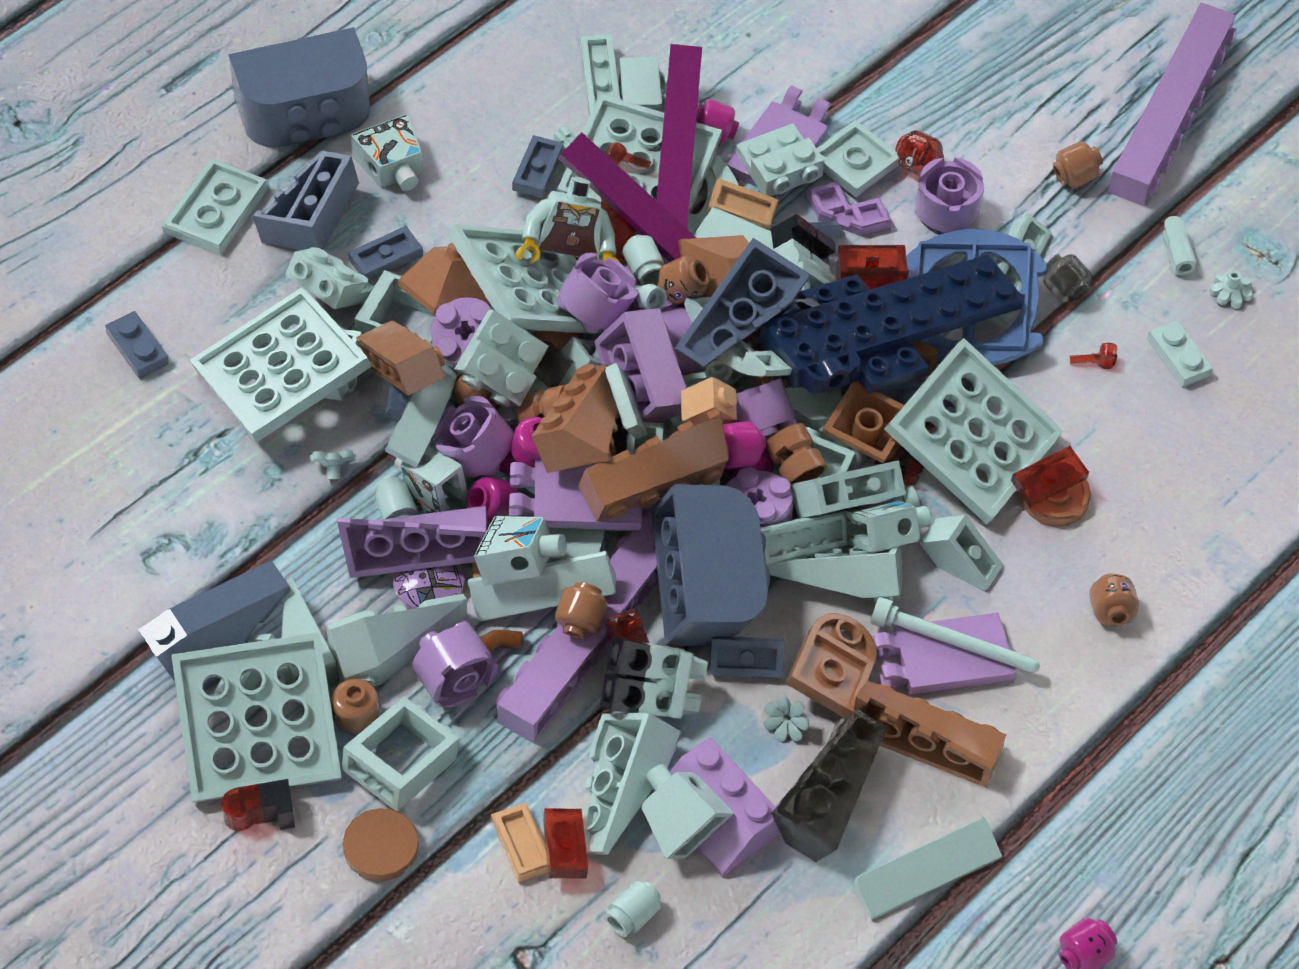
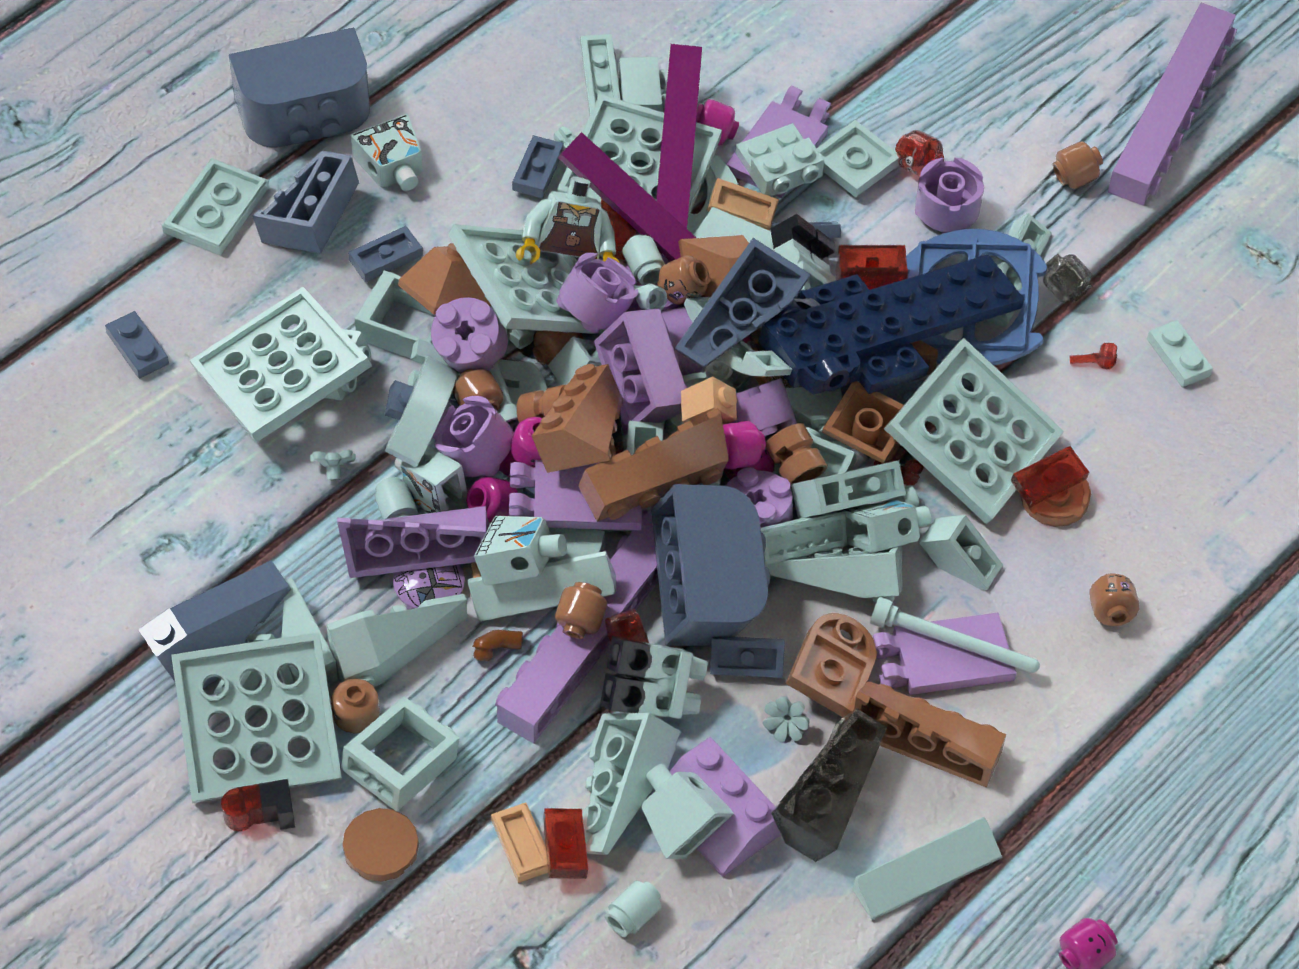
light aqua plate [285,247,374,309] -> none
nougat brick [356,320,446,395] -> none
lavender brick [412,621,498,708] -> none
light aqua plate [454,309,549,408] -> none
clear smoke tile [533,341,573,388] -> none
clear red hand [605,142,651,169] -> none
light aqua tile [605,363,648,439] -> none
lavender tile [807,181,892,236] -> none
light aqua bar [1163,216,1196,275] -> none
light aqua plant [1209,270,1253,309] -> none

